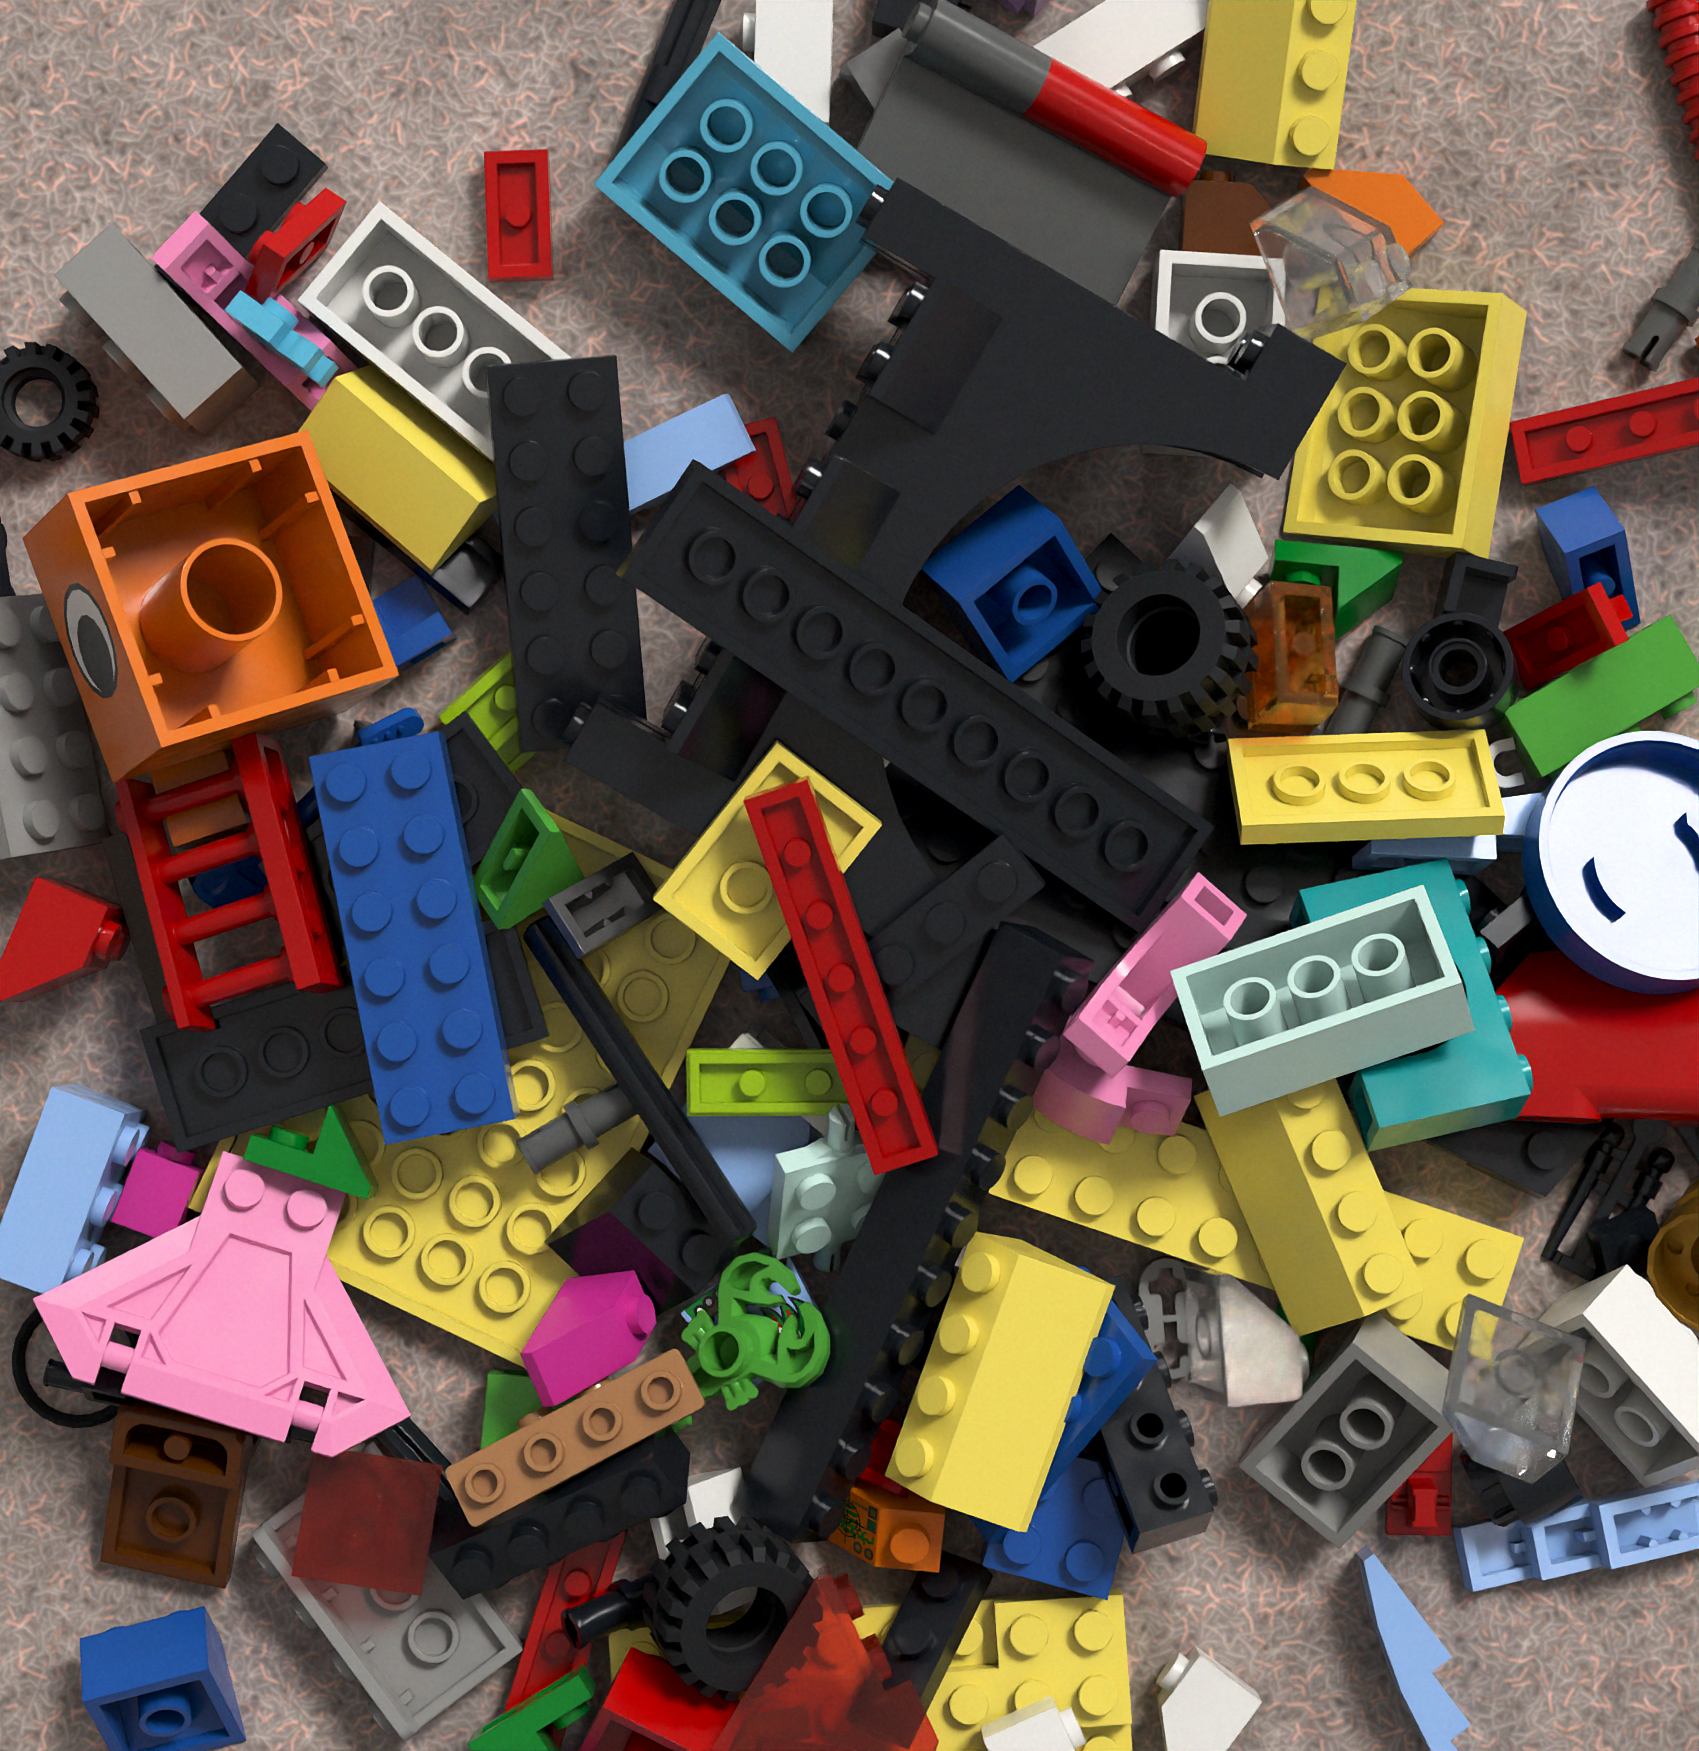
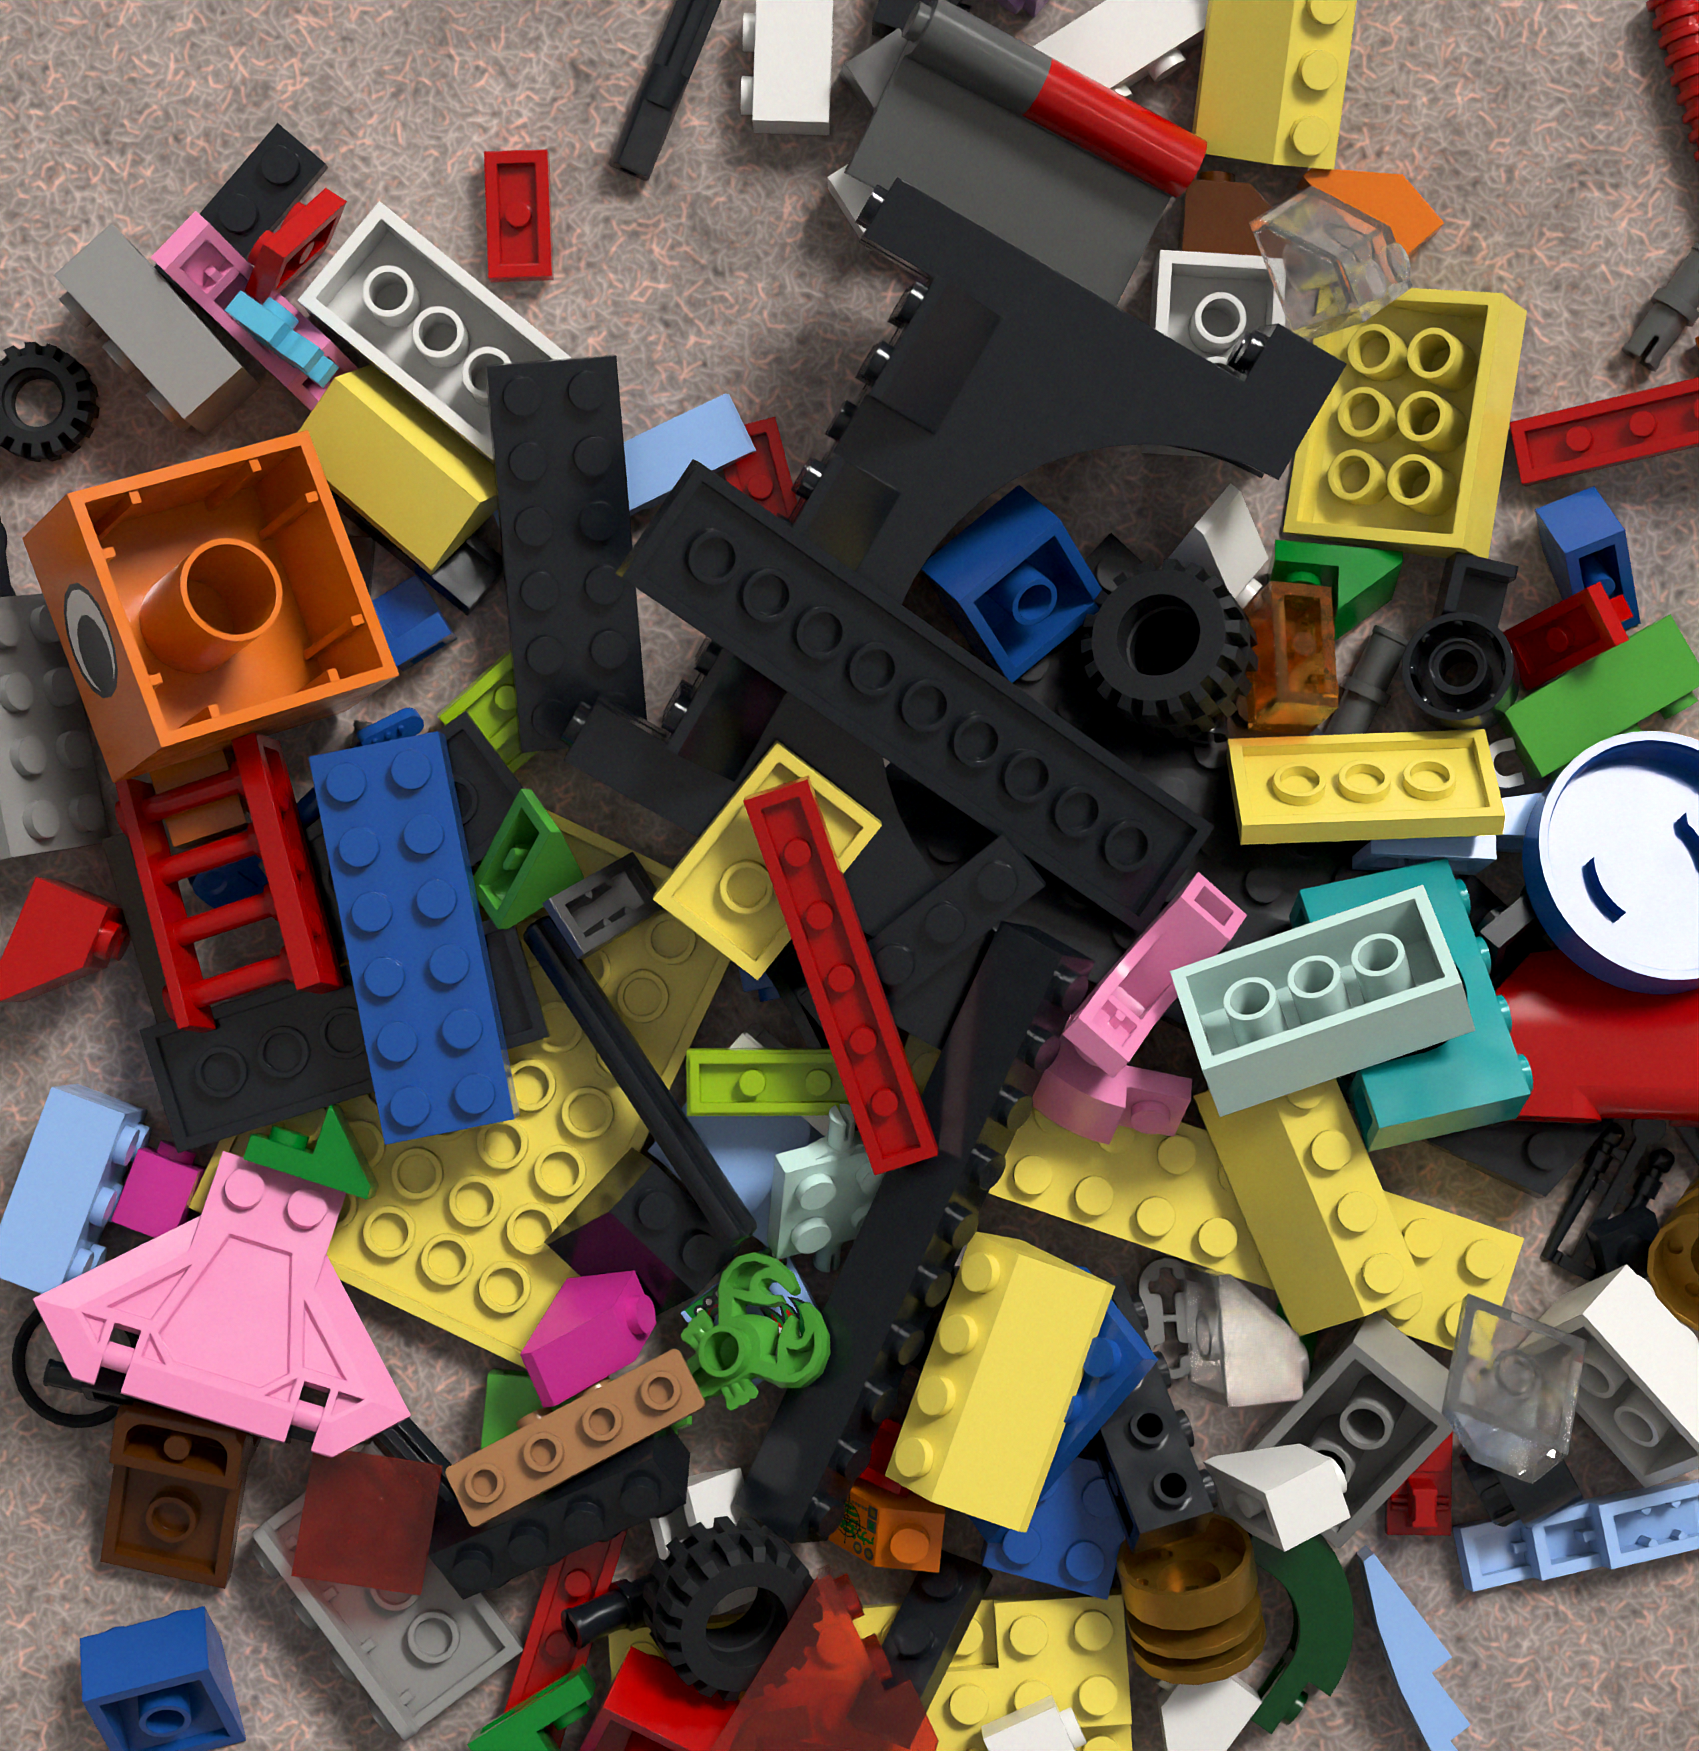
dark grey pin [515,1082,638,1175] -> none
medium azure slope [594,31,893,353] -> none
none -> pearl gold wheel [1116,1513,1267,1685]
none -> white slope [1204,1443,1351,1552]
none -> dark green arch [1248,1532,1354,1734]

